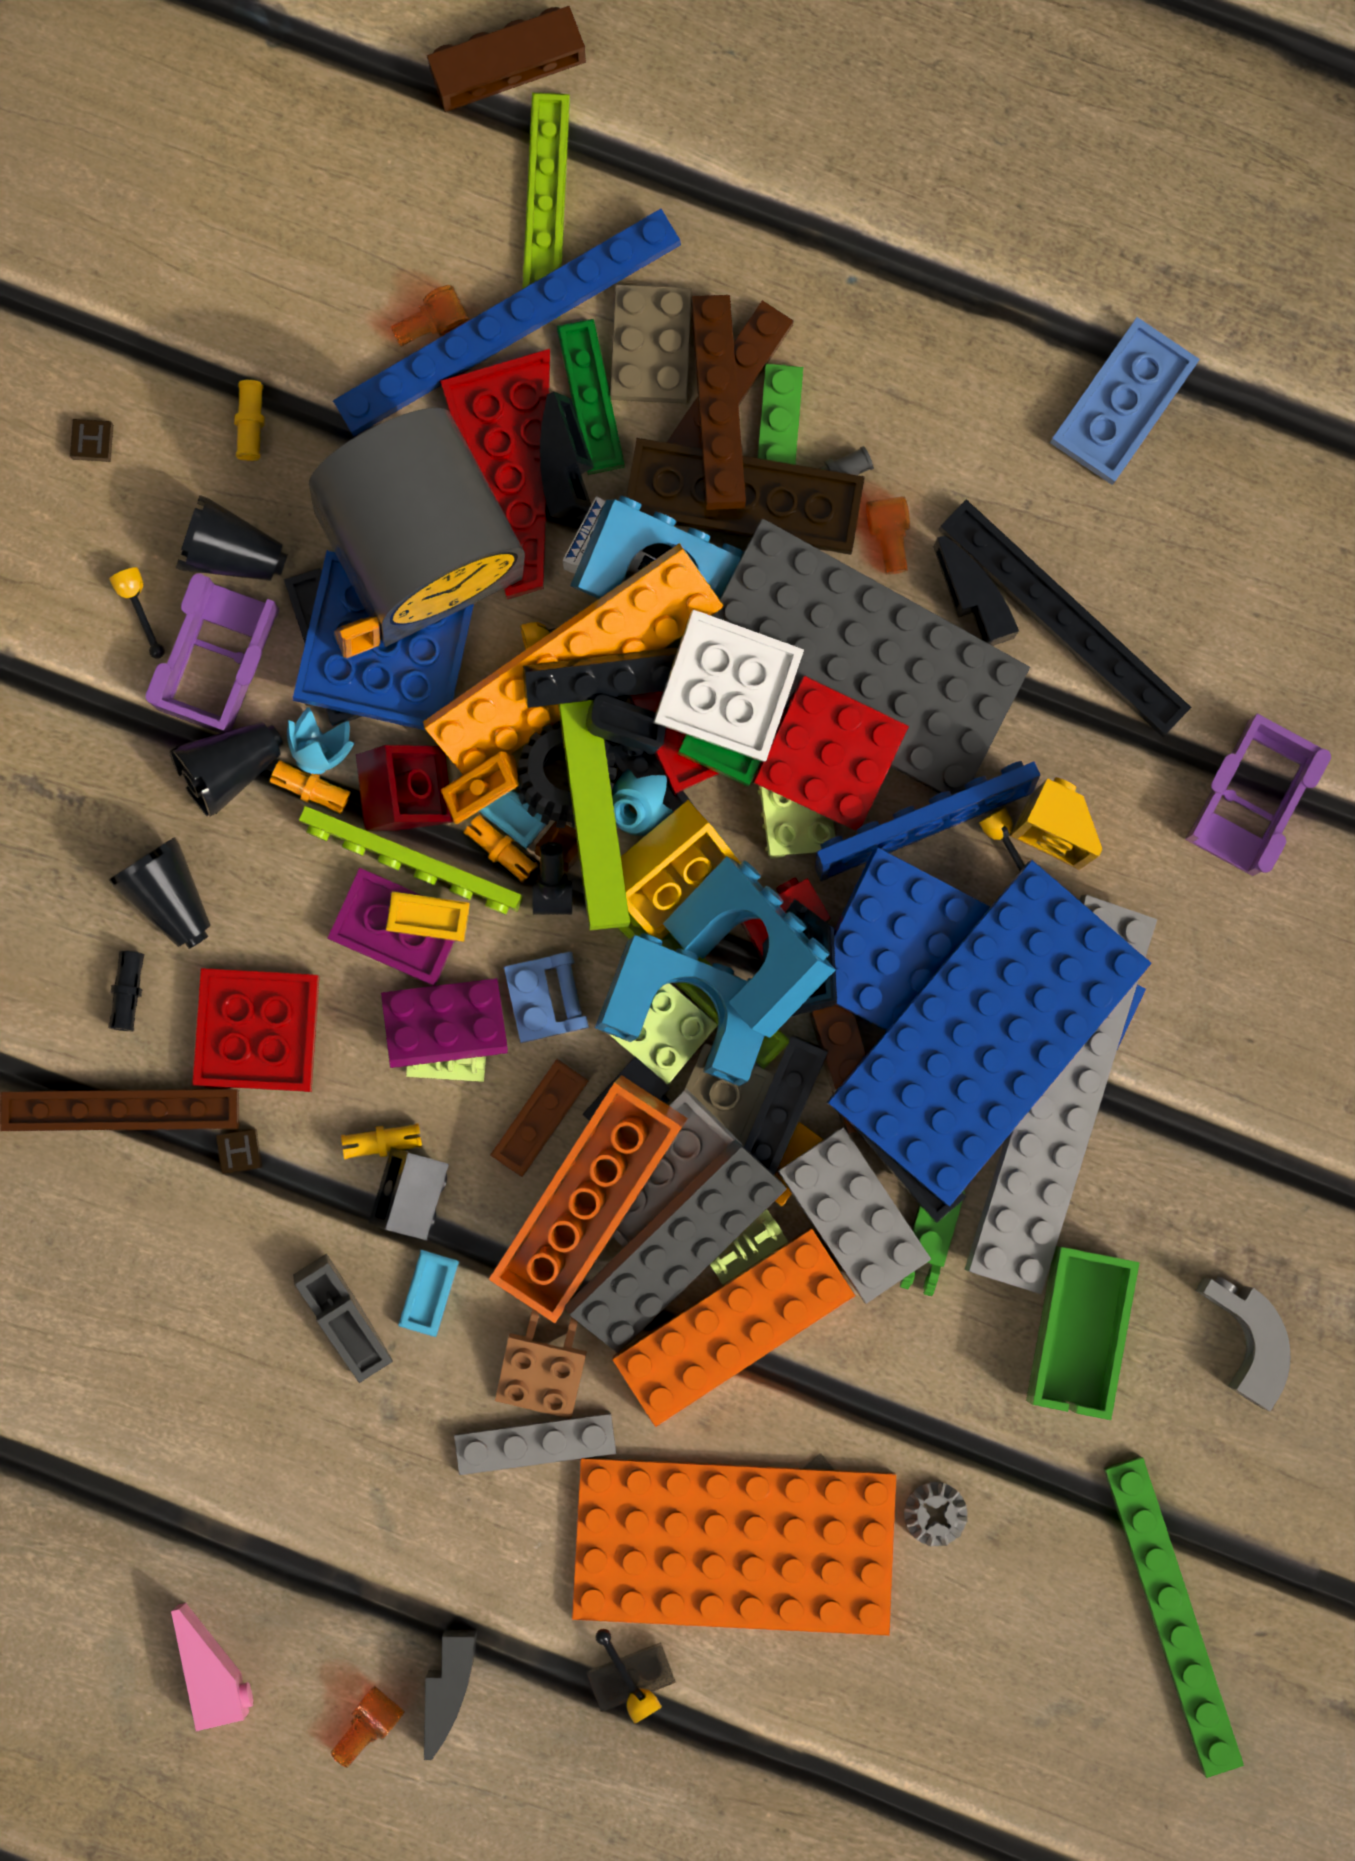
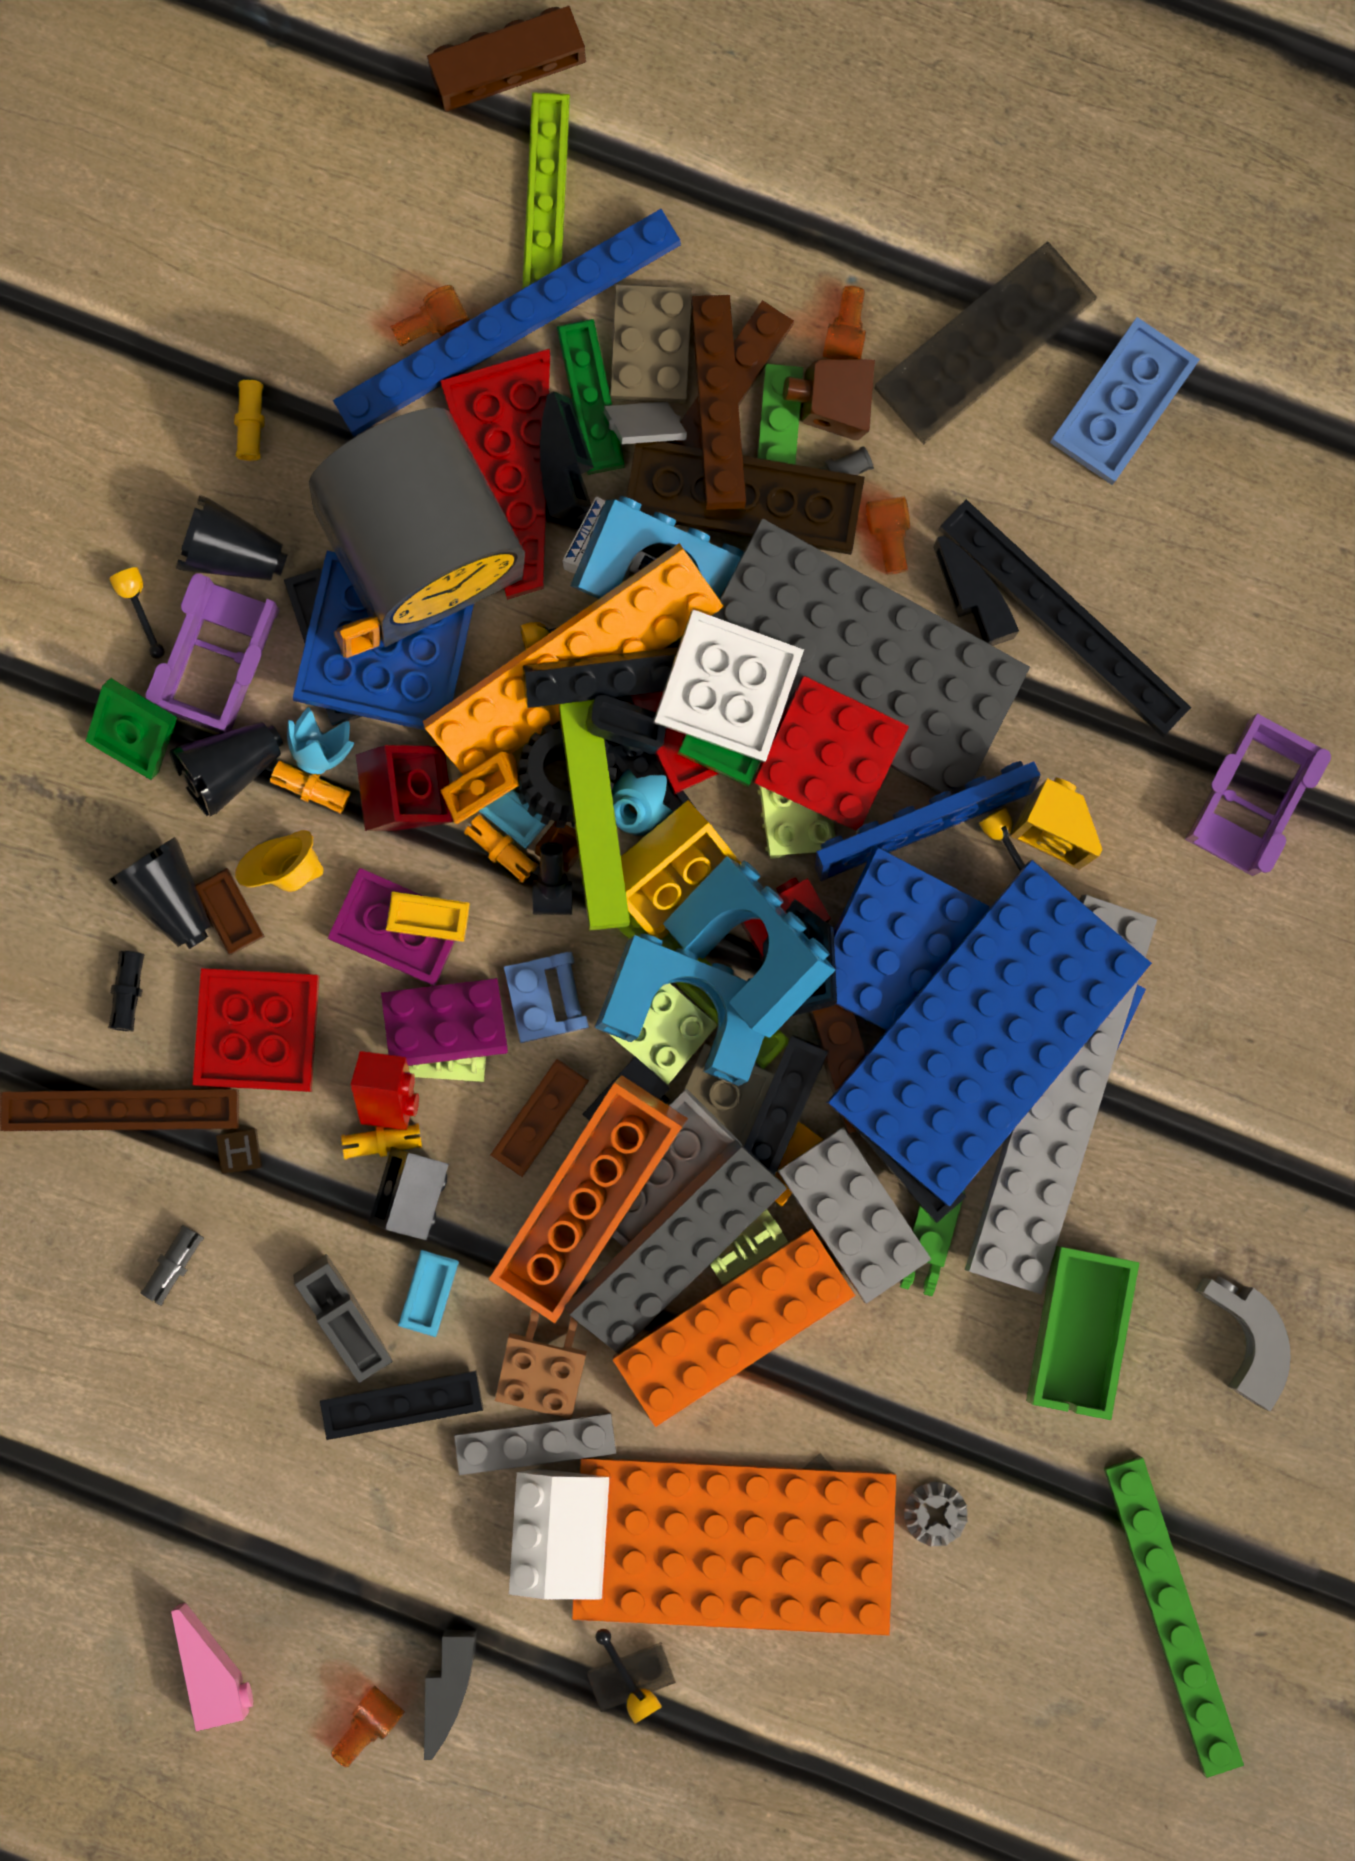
dark brown tile [70,419,114,462] -> none
lime plate [299,806,523,915] -> none
none -> green plate [85,678,177,780]
none -> dark grey pin [140,1225,204,1306]
none -> reddish brown tile [196,868,265,955]
none -> yellow piece [235,830,324,892]
none -> black plate [320,1370,484,1440]
none -> red brick [350,1051,419,1130]
none -> white slope [509,1469,609,1599]
none -> light grey piece [604,402,687,444]
none -> reddish brown torso [783,359,875,441]
none -> clear orange pin [822,286,866,360]
none -> clear smoke plate [874,241,1097,445]

